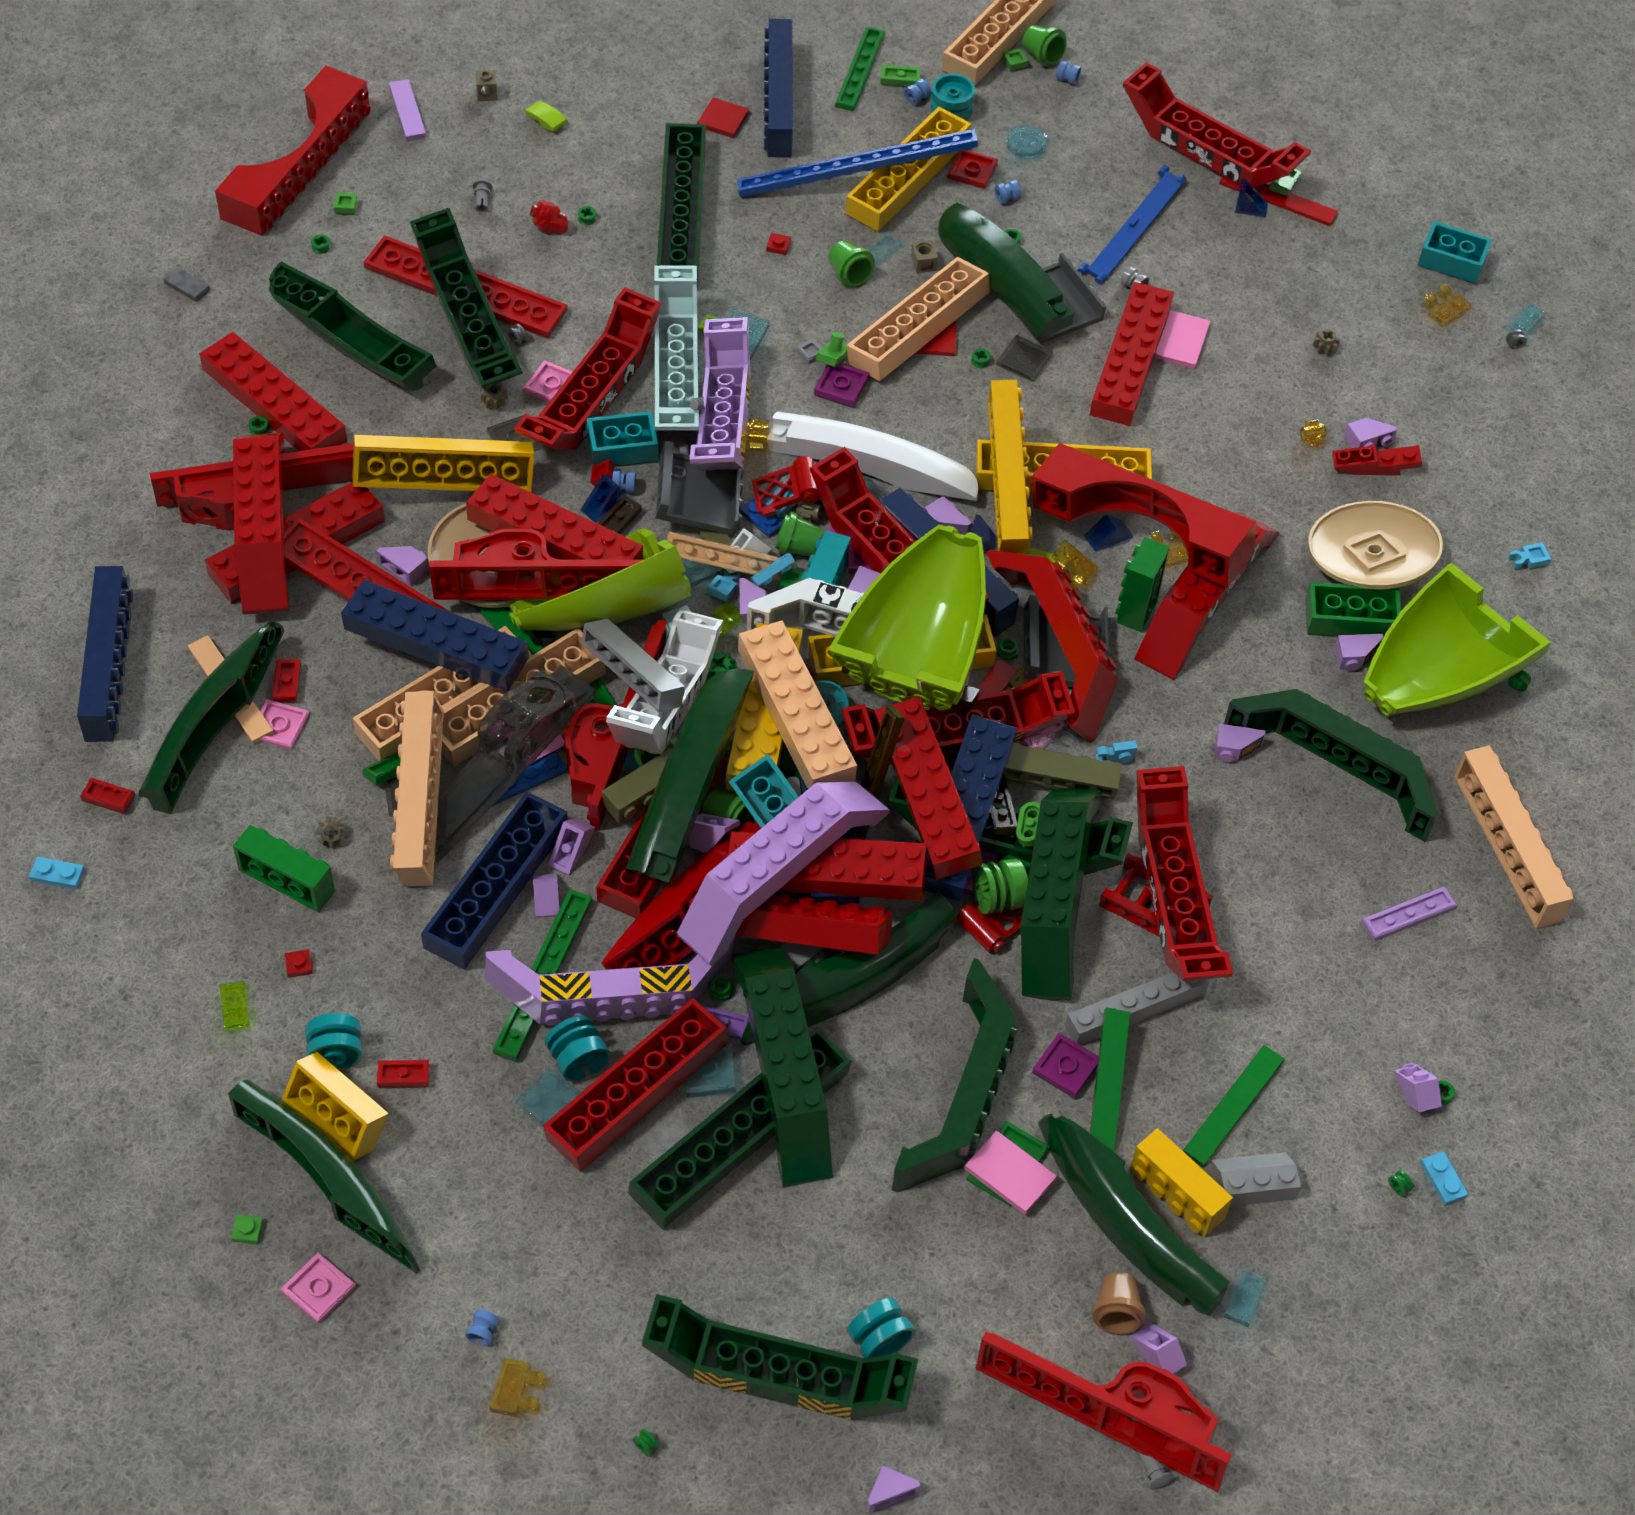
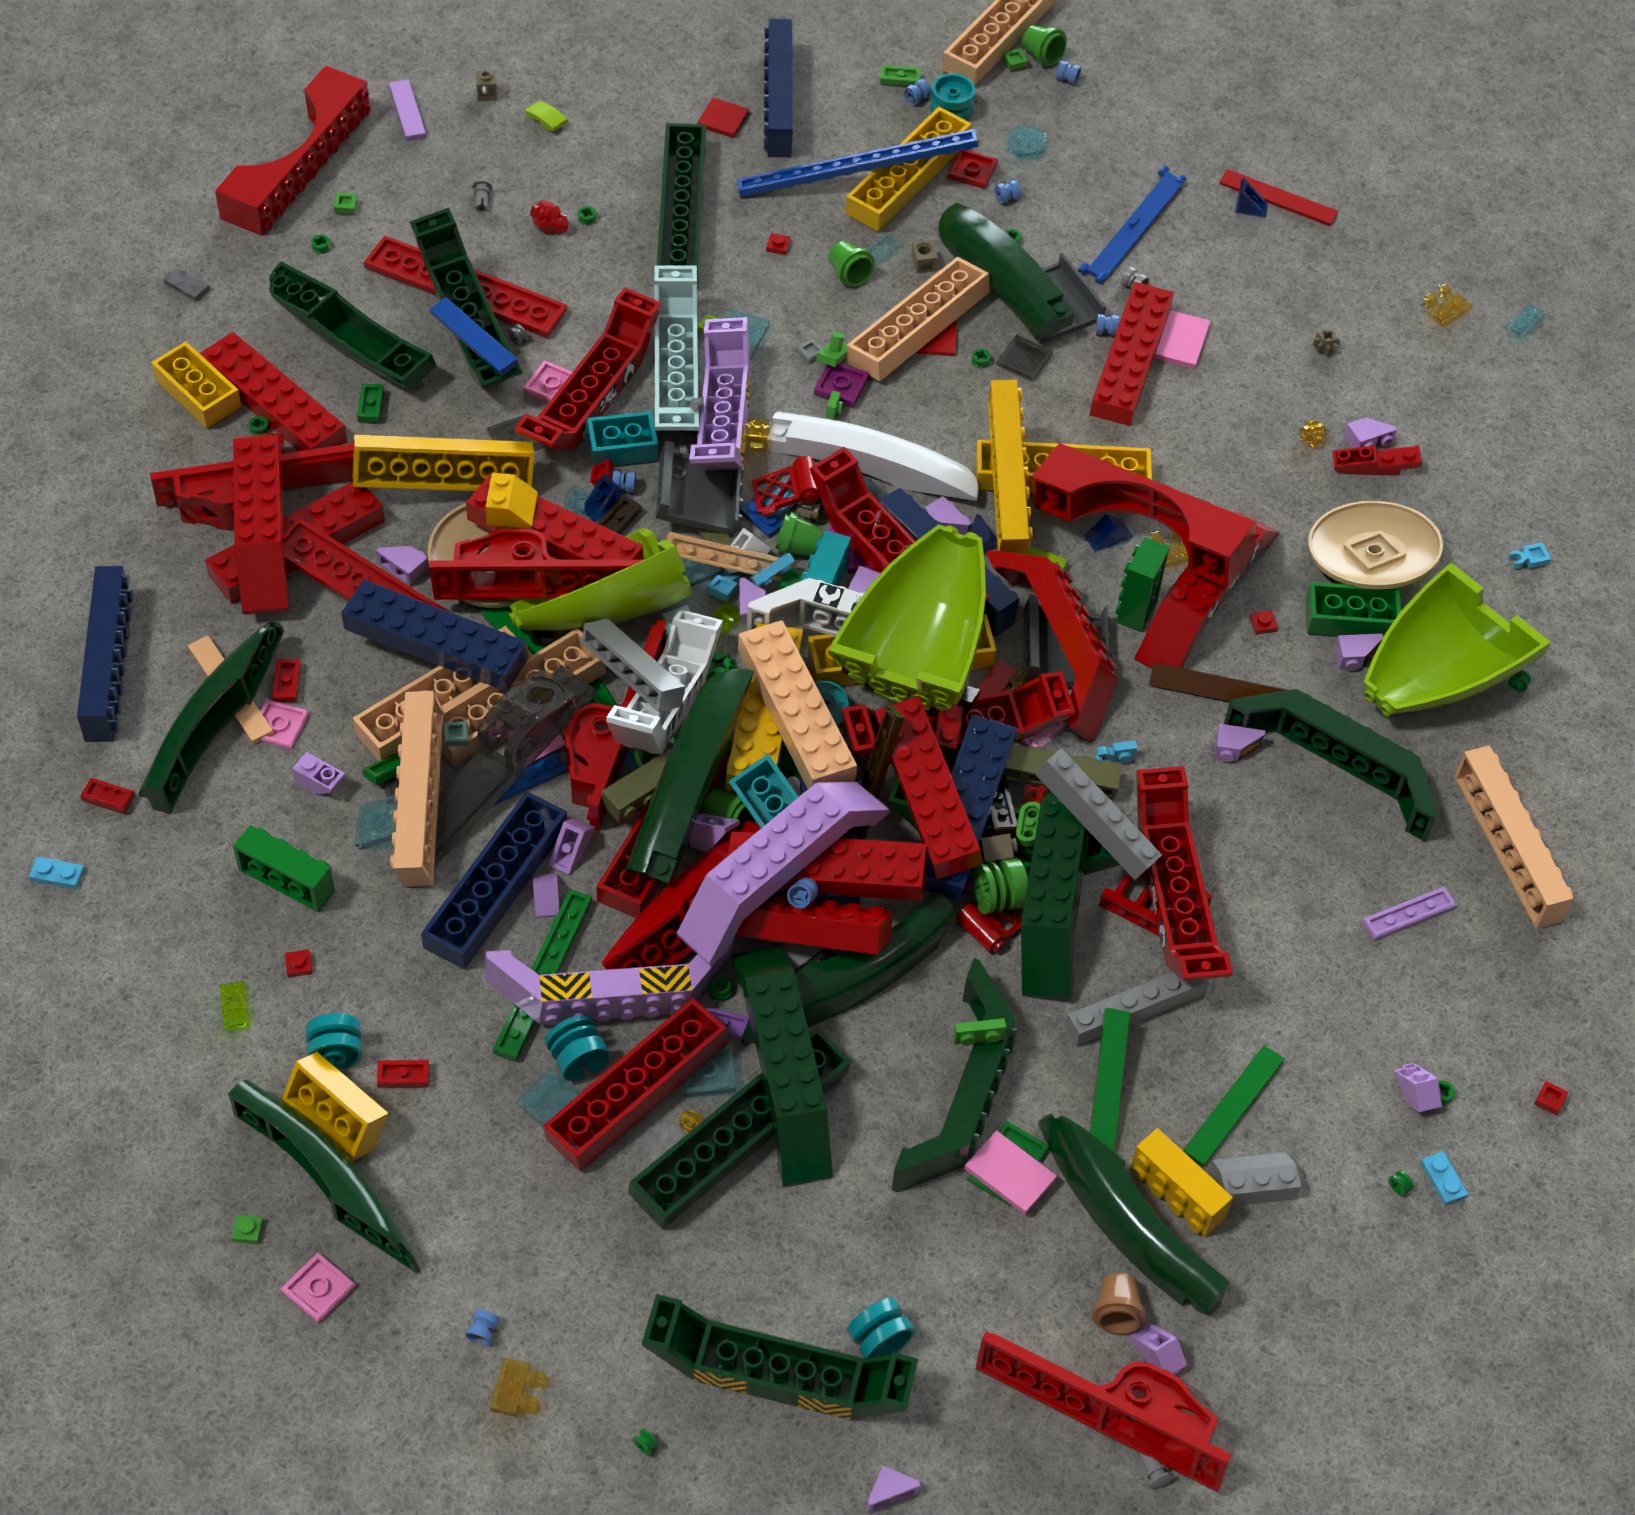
dark tan gear [313,815,345,847] -> none
dark tan gear [481,383,508,410] -> none
green tile [835,27,885,111] -> none
green plate [996,638,1019,660] -> none
magenta plate [1032,1033,1099,1099] -> none
clear yellow plate [1051,539,1099,588] -> none
red slope [1123,62,1311,189] -> none
clear light blue plate [1224,1269,1267,1327] -> none
bright green tile [1269,169,1302,196] -> none
teal brick [1417,221,1492,283] -> none
flat silver bush [1506,329,1527,349] -> none
none -> yellow brick [151,341,242,428]
none -> lavender slope [292,752,345,795]
none -> clear light blue plate [354,795,398,850]
none -> green plate [357,384,384,423]
none -> blue tile [429,297,519,376]
none -> sand green tile [444,721,469,747]
none -> yellow slope [486,473,538,529]
none -> clear light blue plate [565,485,586,517]
none -> clear yellow tile [678,1110,704,1133]
none -> medium blue wheel [787,878,818,908]
none -> bright green plate [826,391,843,420]
none -> red plate [934,704,963,752]
none -> bright green plate [953,1018,1006,1046]
none -> dark tan brick [981,834,1018,863]
none -> red plate [1021,783,1046,805]
none -> light grey brick [1035,748,1162,880]
none -> medium blue wheel [1096,314,1119,336]
none -> reddish brown tile [1149,662,1288,701]
none -> red plate [1249,610,1278,635]
none -> red plate [1534,1080,1568,1115]

